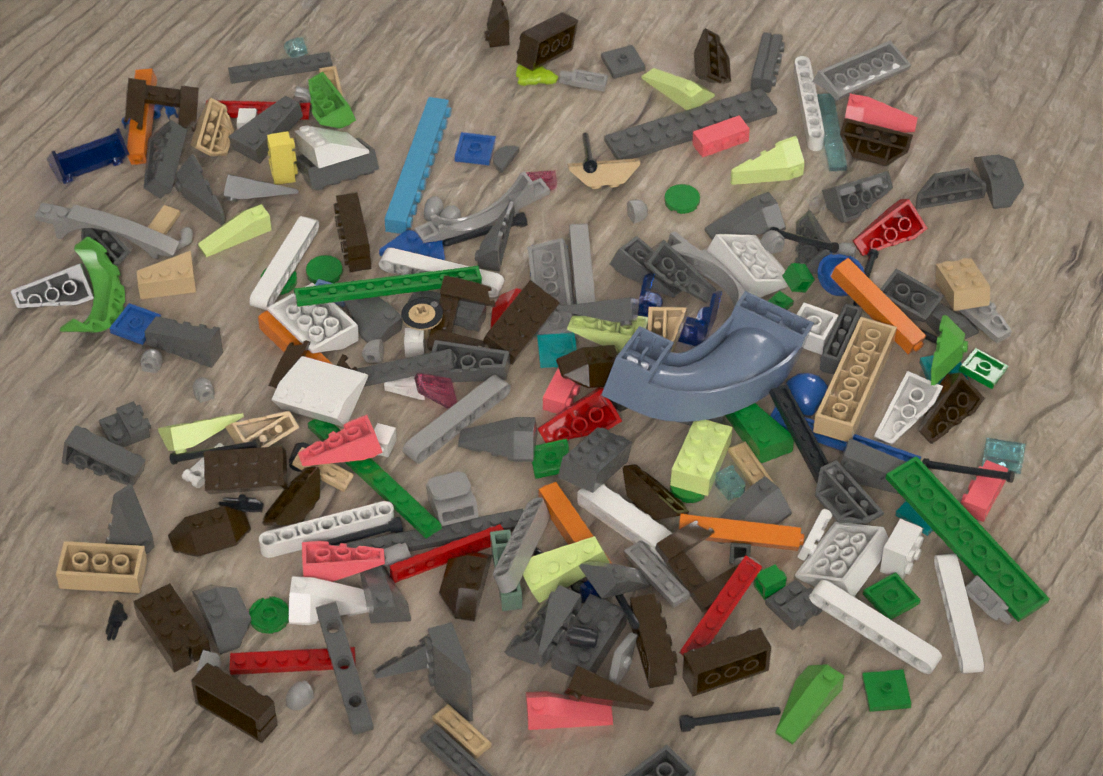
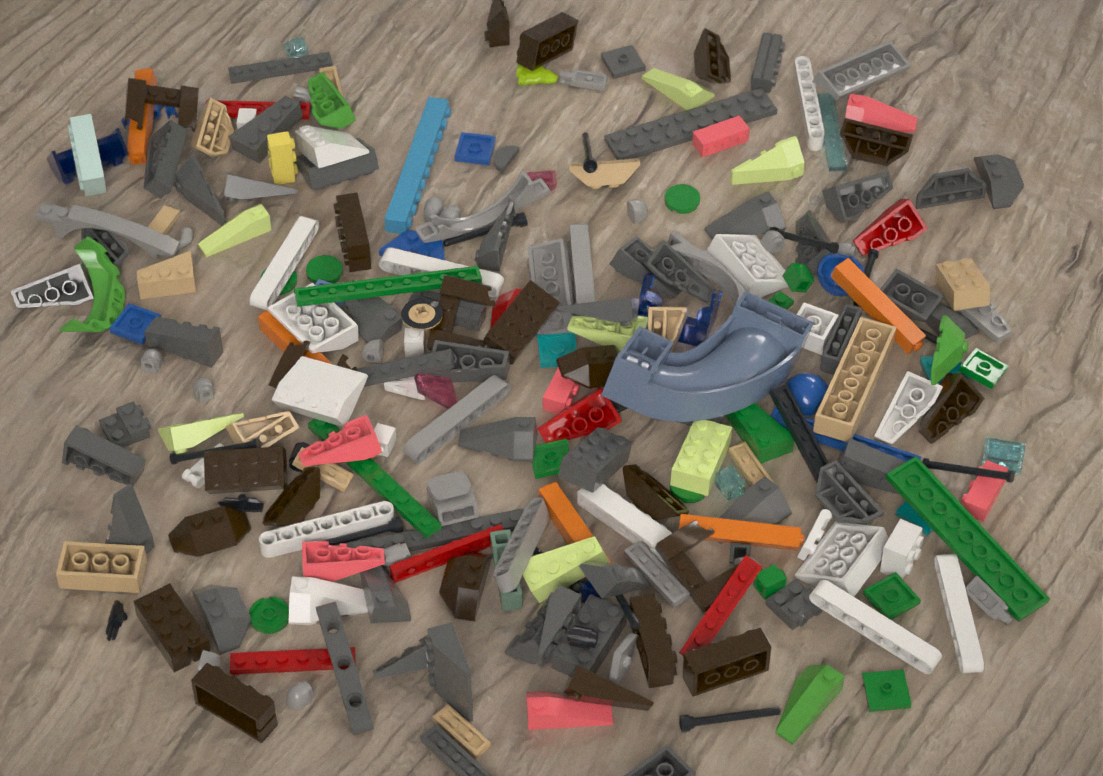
none -> light aqua brick [68,114,107,197]

